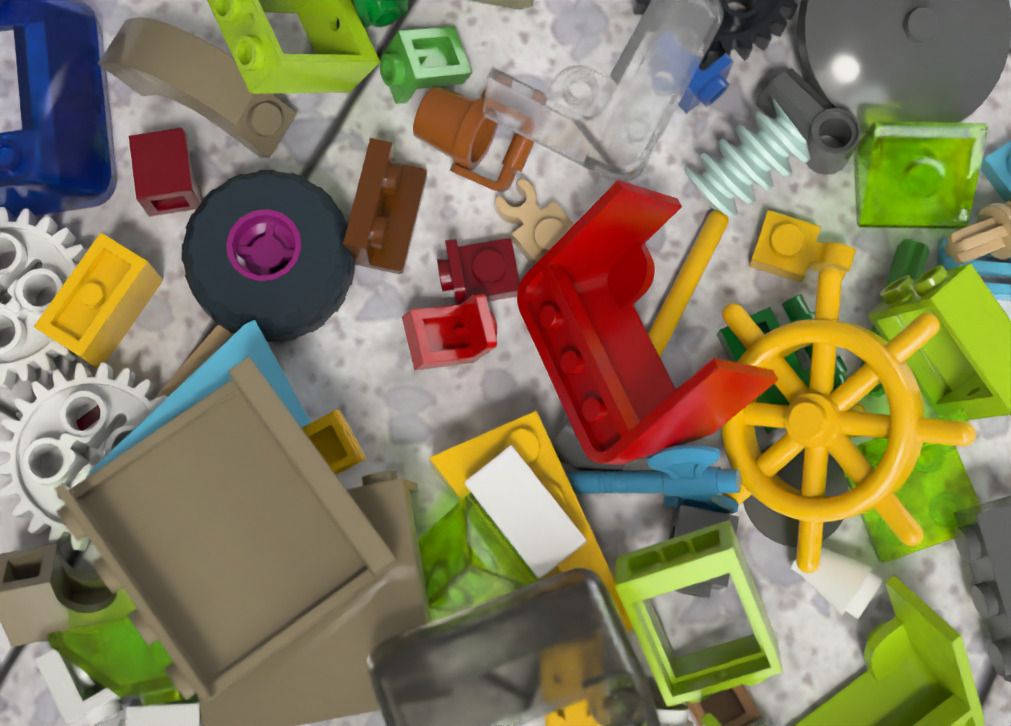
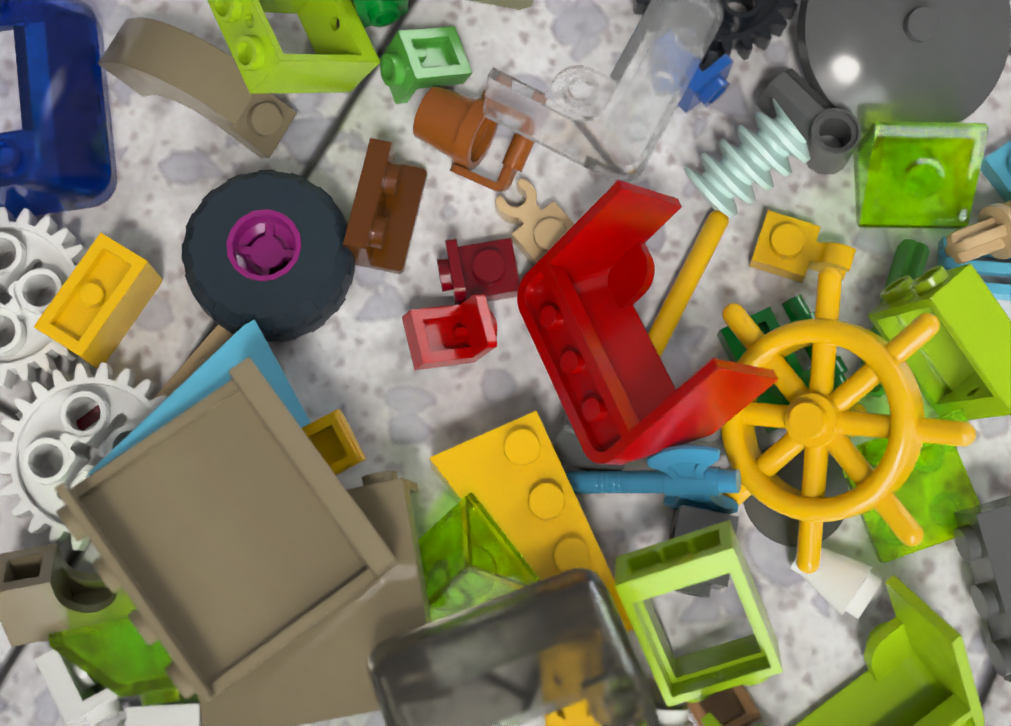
dark red panel [128,128,202,217] -> none
white tile [464,445,588,579] -> none

